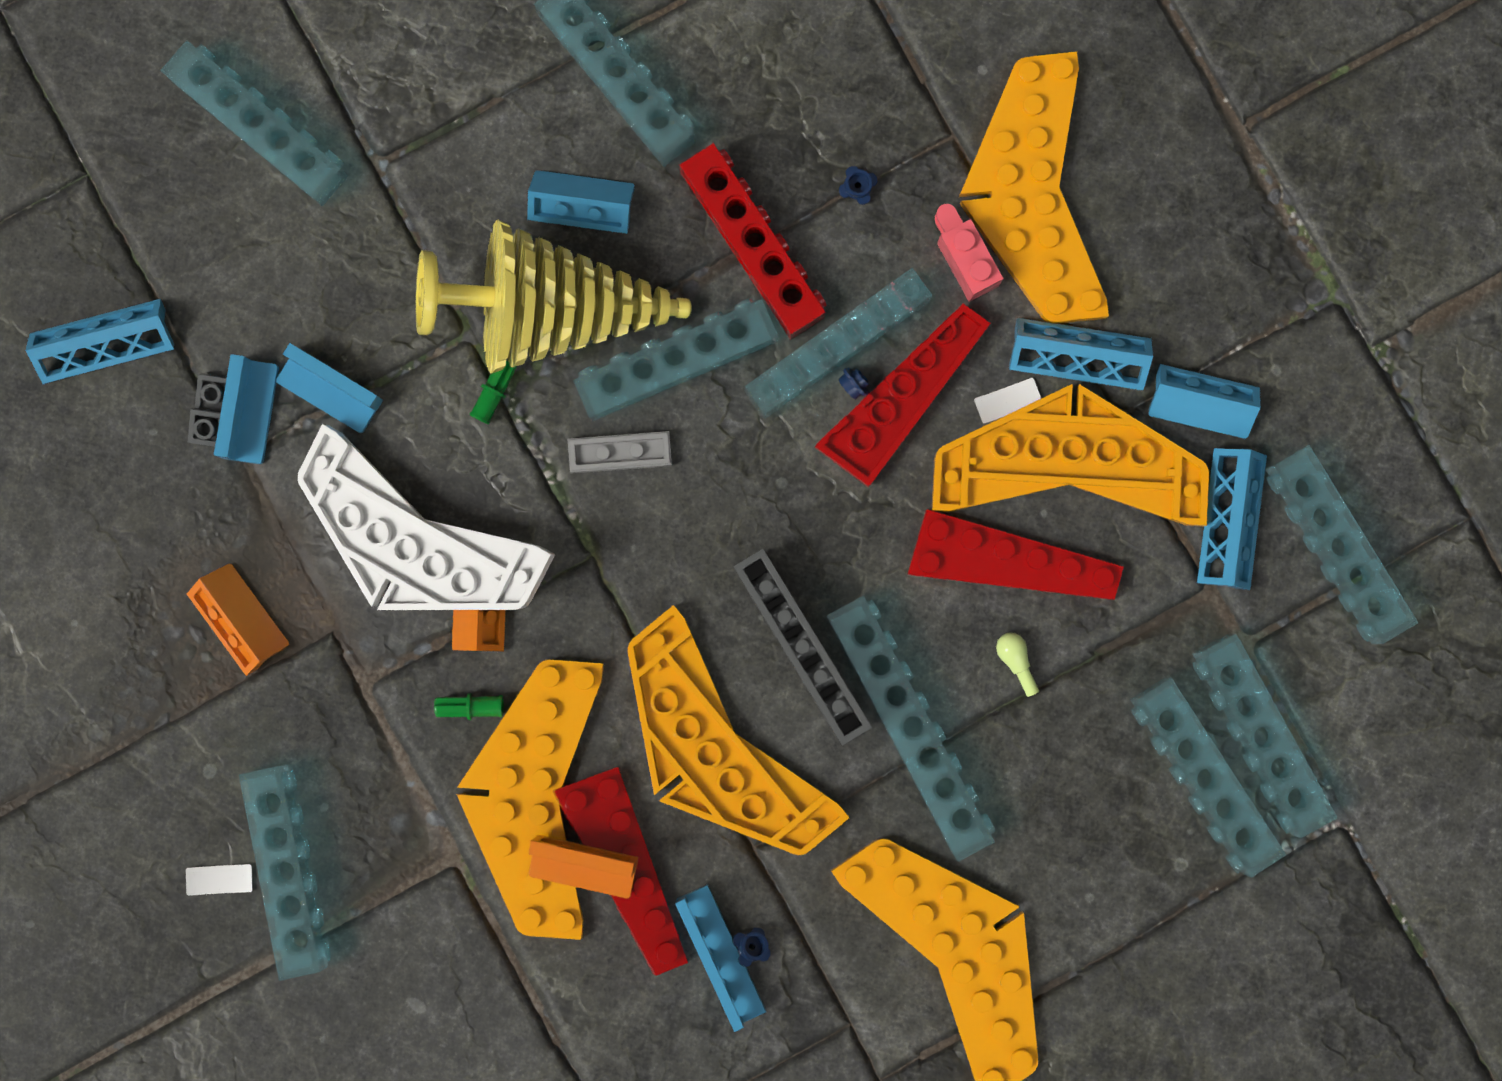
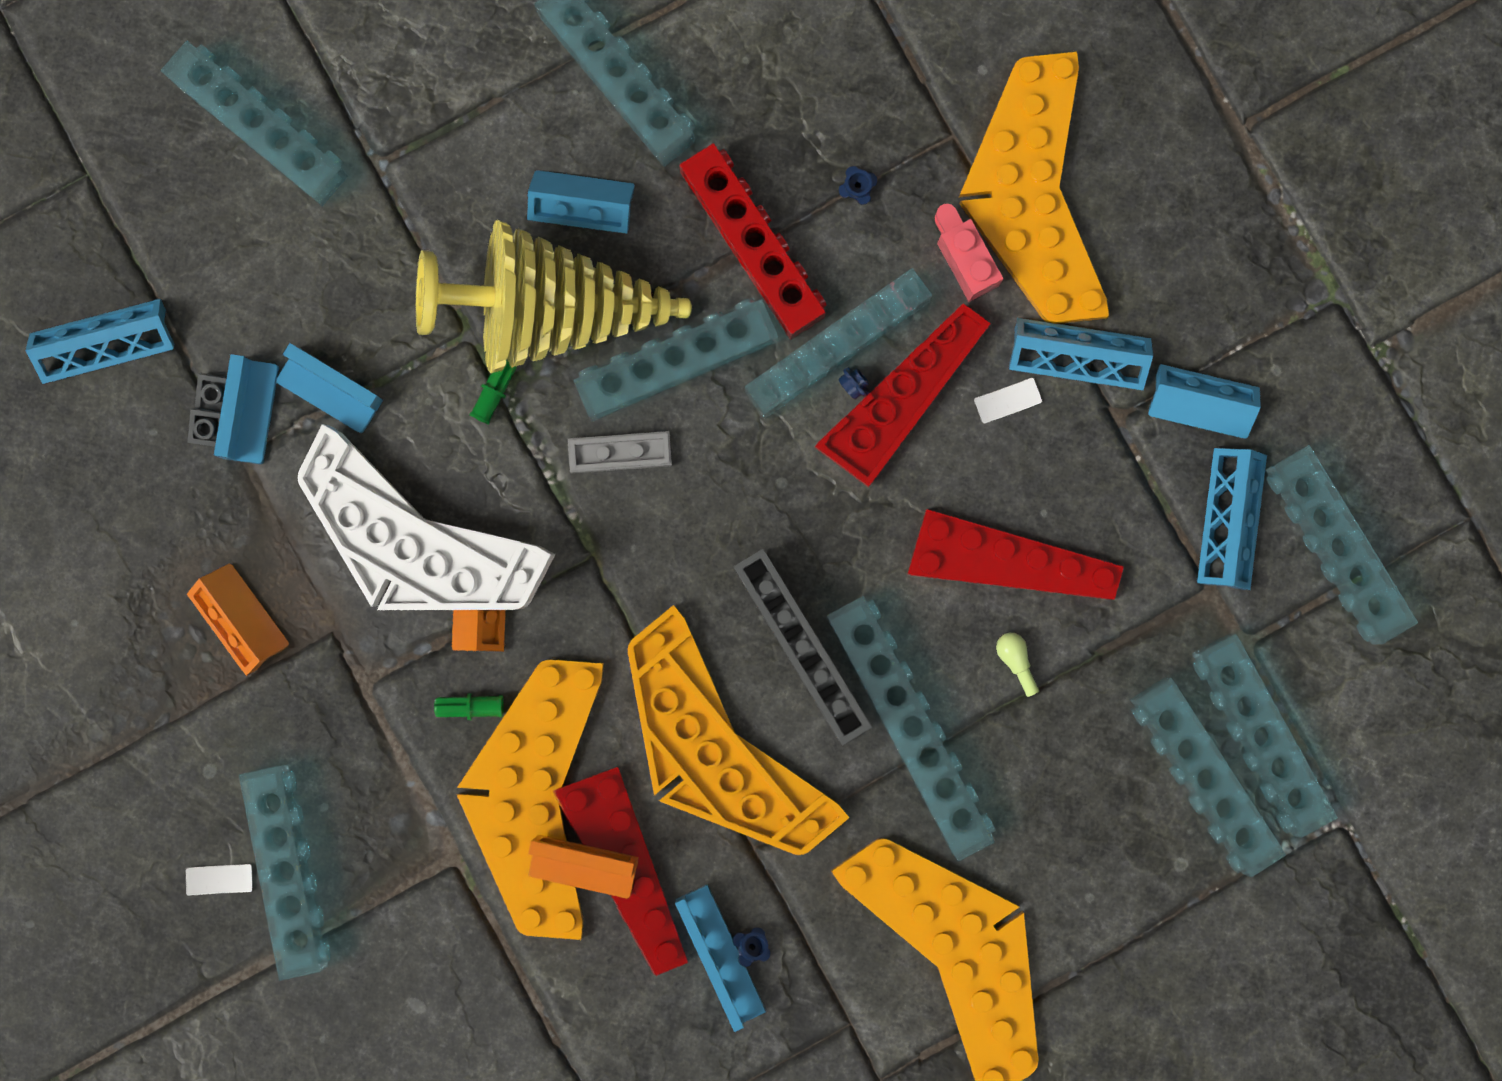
light orange wing [932,384,1209,527] -> none

